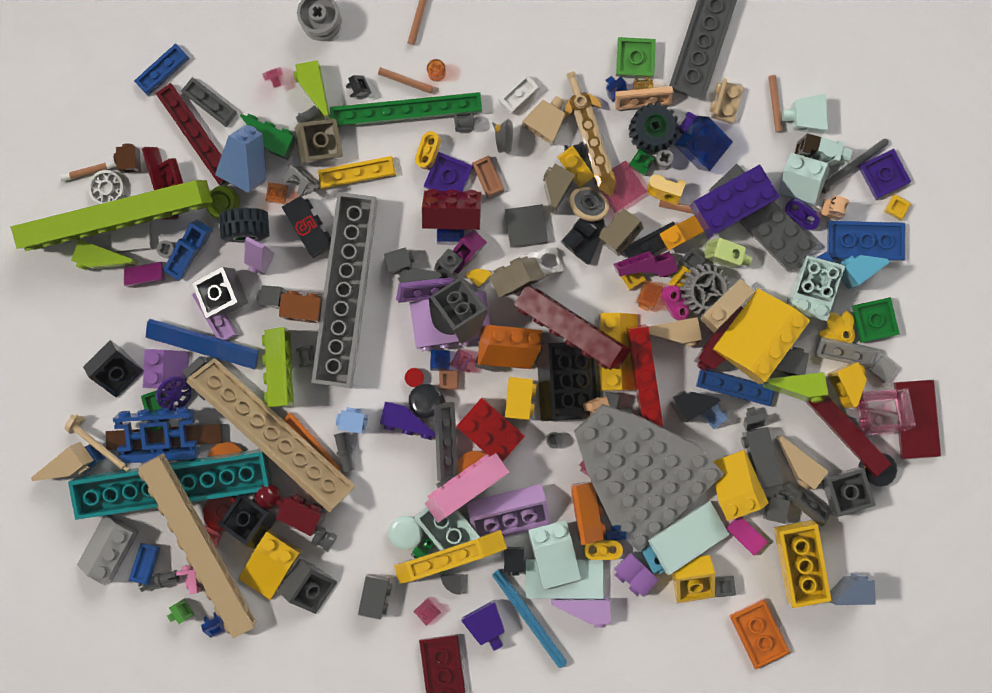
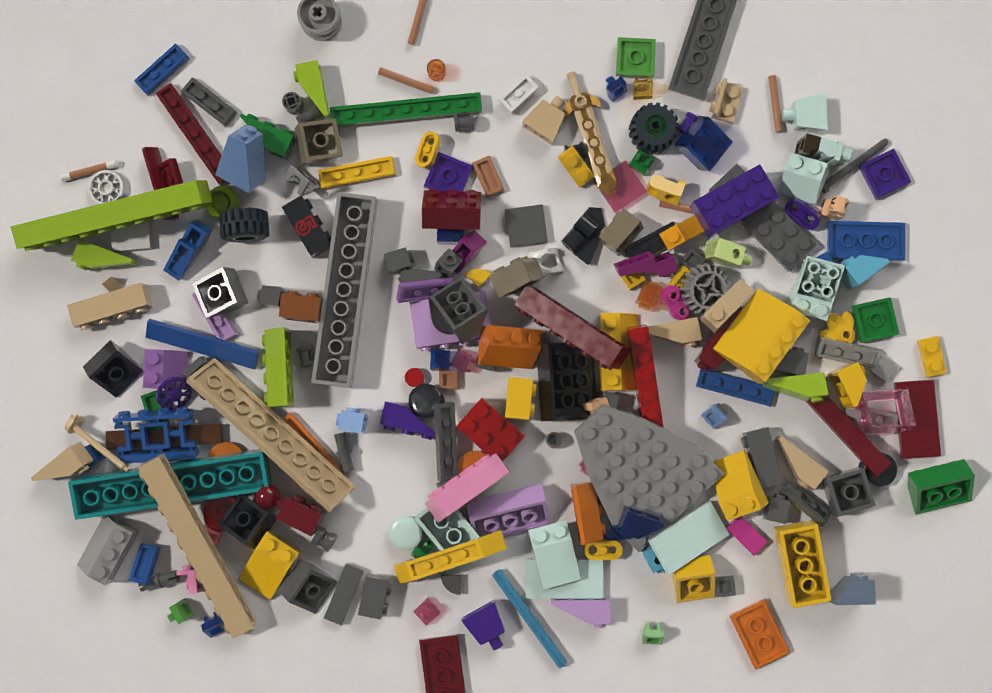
reddish brown brick [113,143,141,173] -> none
magenta slope [124,262,165,287] -> none
light grey bush [156,240,175,259] -> none
lavender slope [244,237,275,274] -> none
clear pink tile [262,66,284,88] -> none
clear orange tile [265,182,288,205] -> none
black tile [346,75,371,97] -> none
dark grey piece [492,119,513,154] -> none
black brick [504,547,524,576] -> none
dark tan slope [543,163,575,214] -> none
wheel [569,187,609,221] -> none
medium lavender brick [614,552,659,597] -> none
light nougat tile [615,86,673,110] -> none
light grey bush [654,149,674,170] -> none
black slope [670,391,721,422] -> none
dark grey tile [743,407,766,431] -> none
yellow tile [884,194,911,221] -> none
none -> tan brick [67,283,152,330]
none -> tan piece [102,277,122,292]
none -> dark grey wheel [282,92,304,115]
none -> dark grey tile [324,563,364,626]
none -> clear blue slope [617,506,665,539]
none -> bright green tile [642,622,664,645]
none -> green slope [907,459,975,515]
none -> yellow plate [917,336,947,377]

